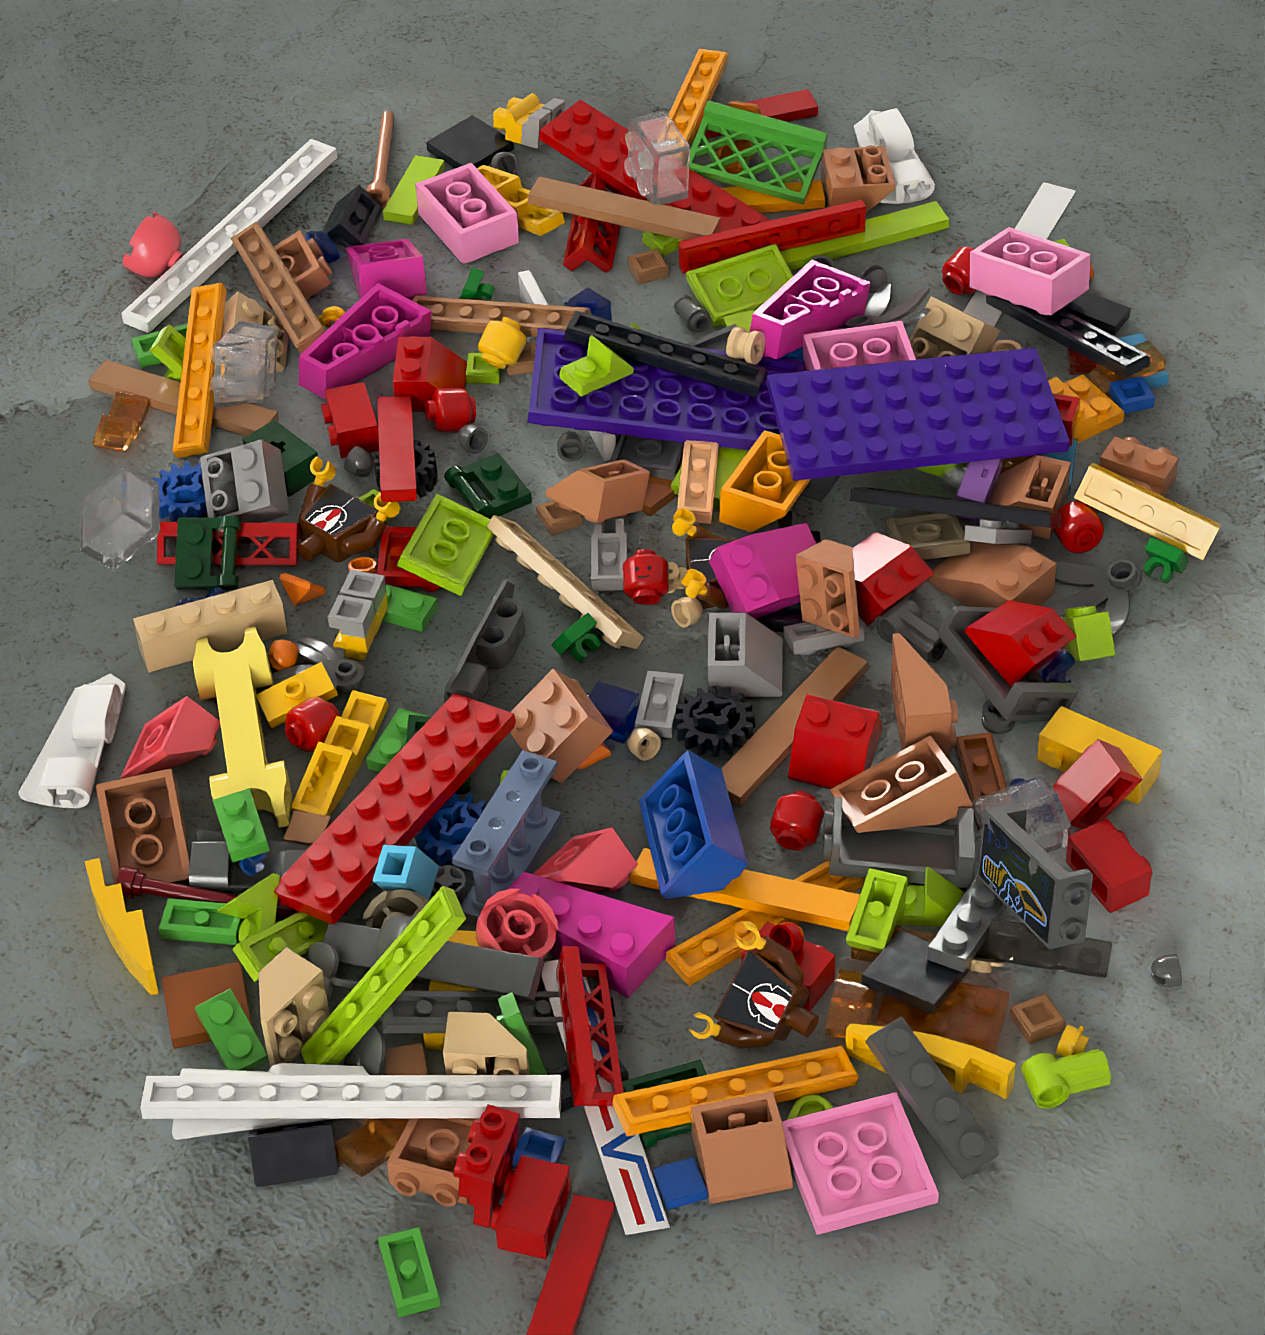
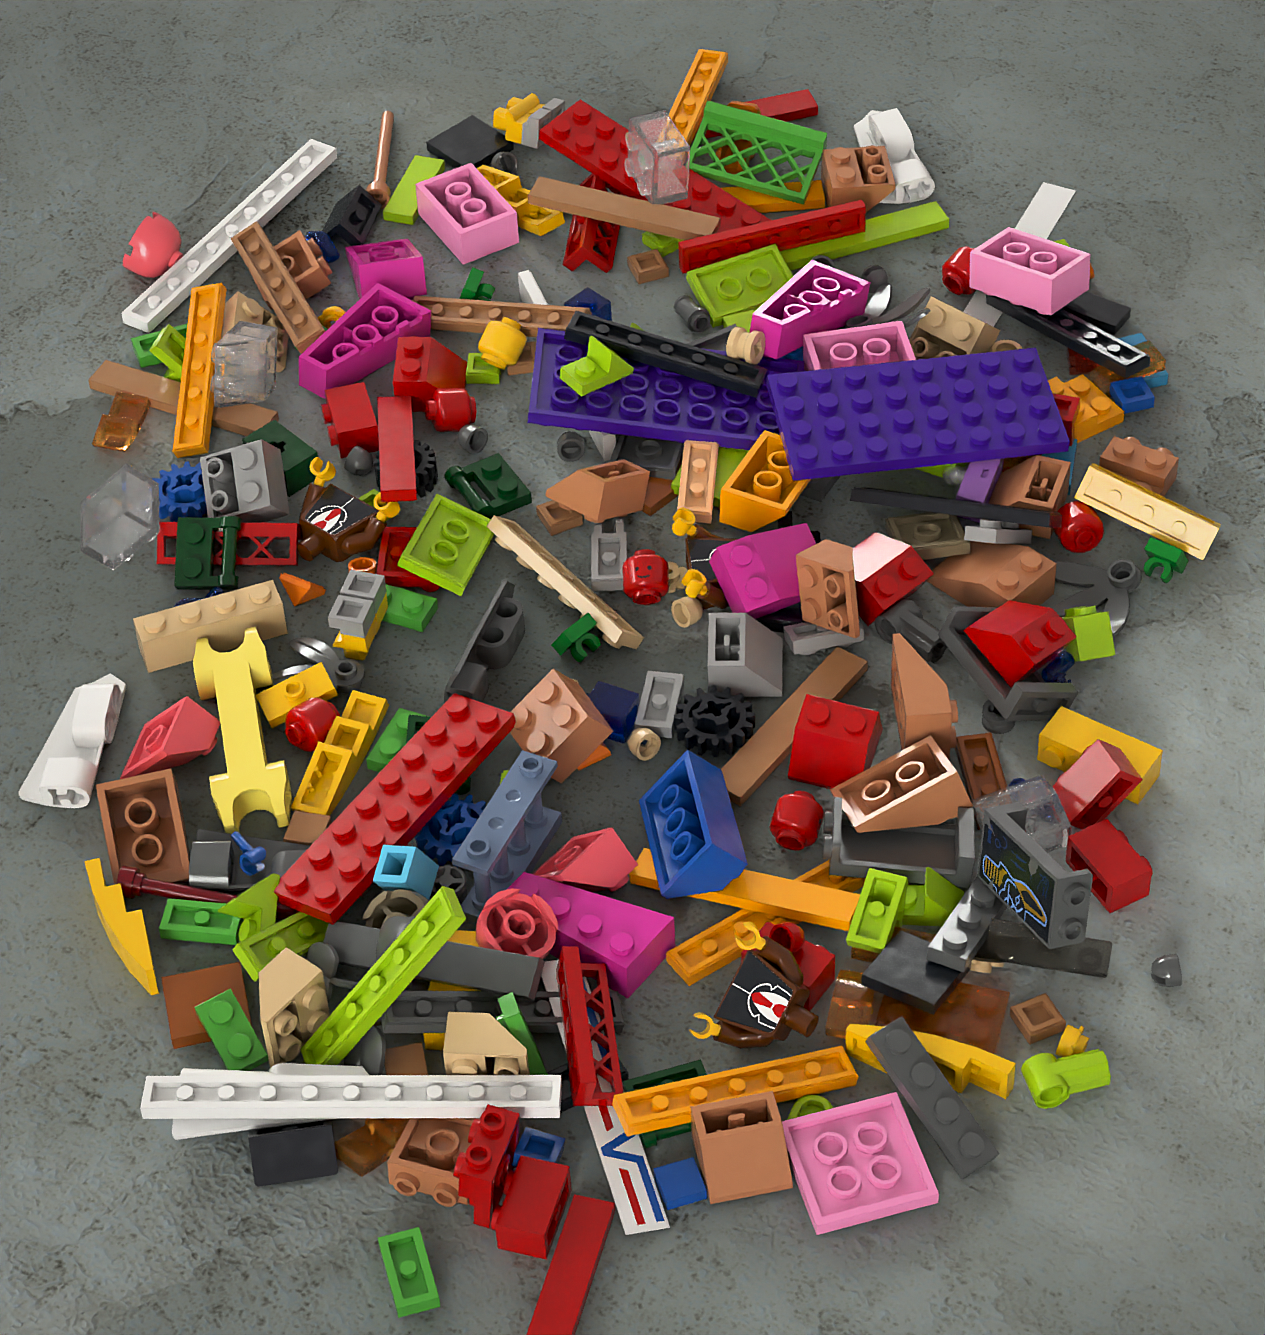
bright green plate [213,788,270,863] -> none
orange hinge [268,640,299,671] -> none

